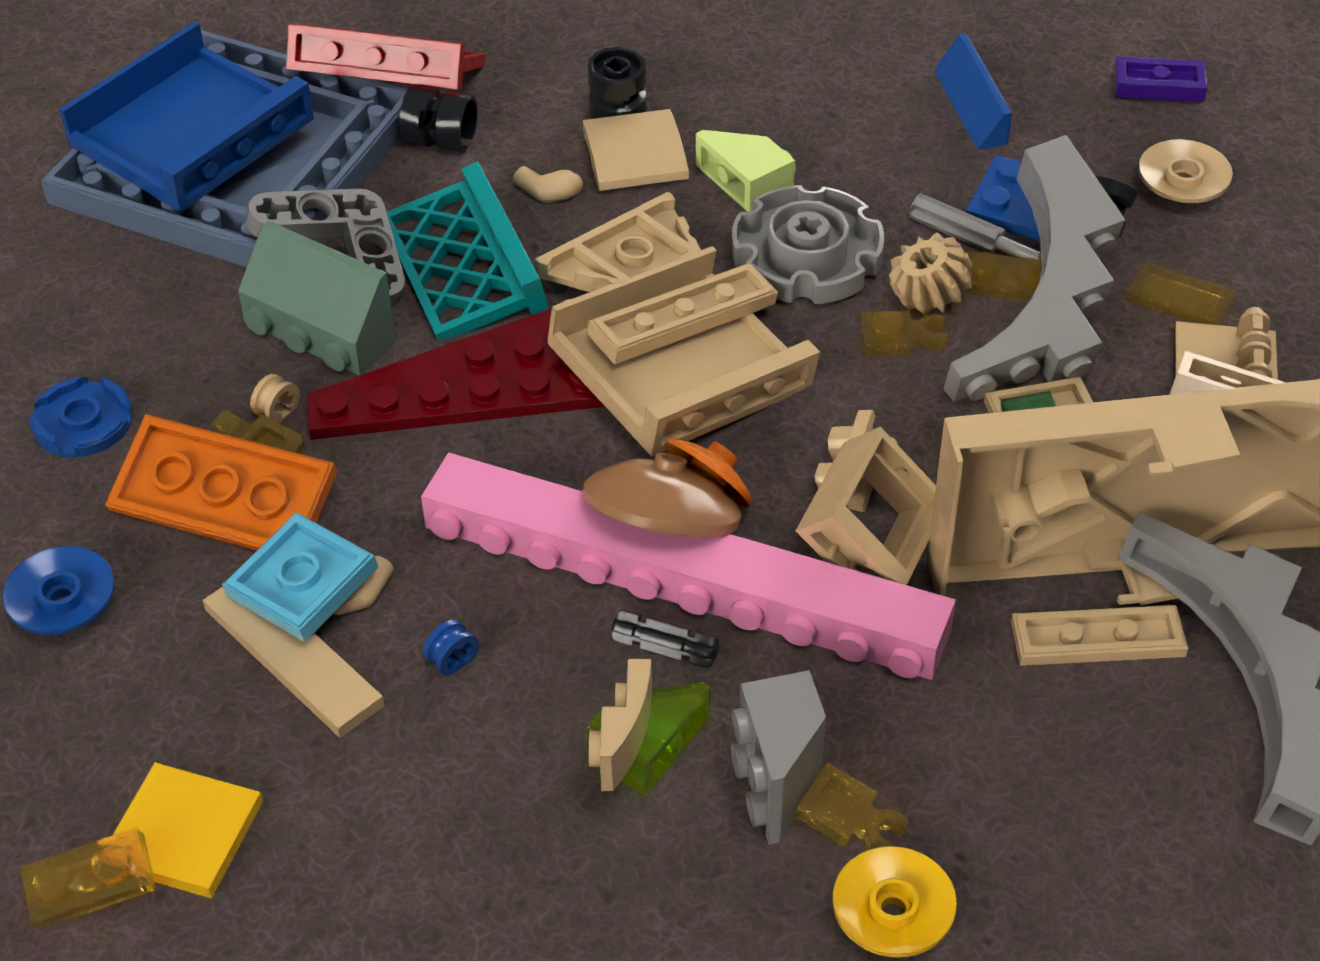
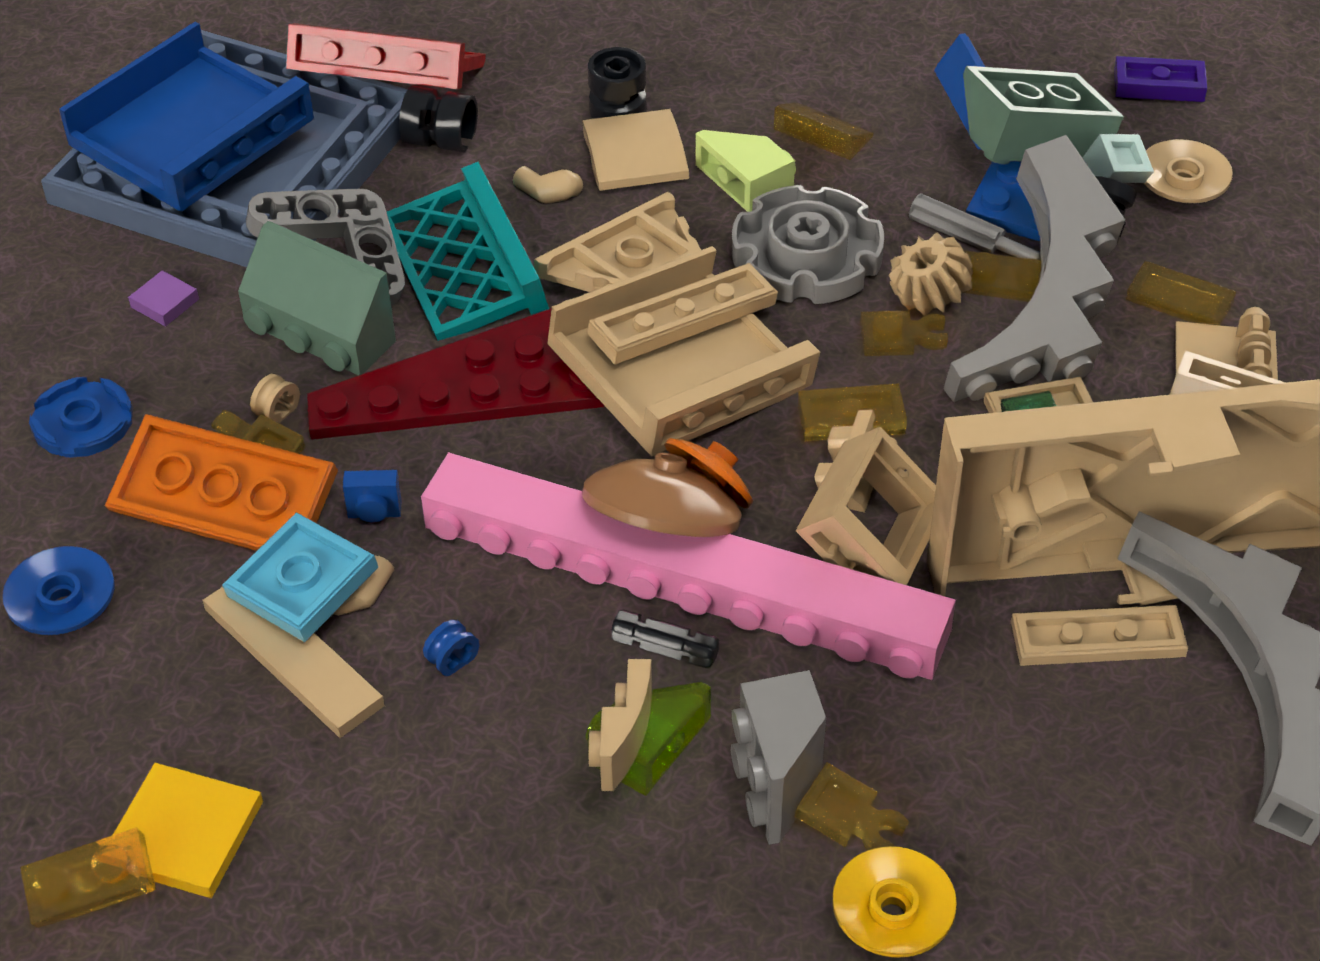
none -> medium lavender tile [128,270,199,327]
none -> blue plate [343,470,402,522]
none -> clear yellow slope [774,103,873,160]
none -> clear yellow plate [798,383,907,441]
none -> sand green slope [963,66,1124,164]
none -> light aqua panel [1082,134,1154,183]

